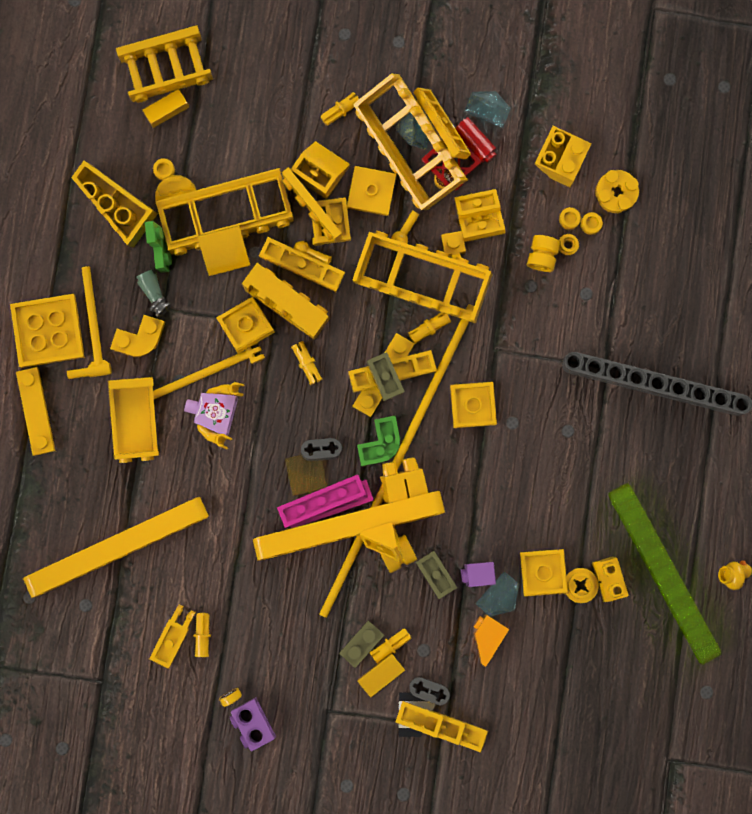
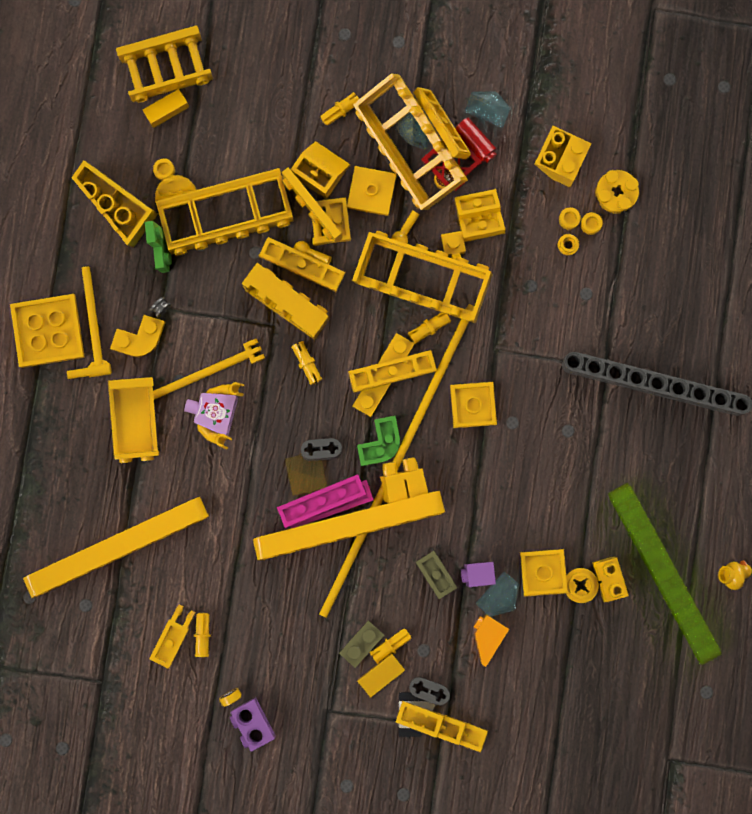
yellow plate [16,367,55,456] -> none
sand green cone [137,270,162,303] -> none
yellow slope [197,225,250,276] -> none
yellow plate [216,296,275,354] -> none
yellow slope [360,522,403,562] -> none
olive plate [366,352,404,401] -> none
yellow wheel [380,535,417,574] -> none
yellow wheel [526,235,561,272] -> none

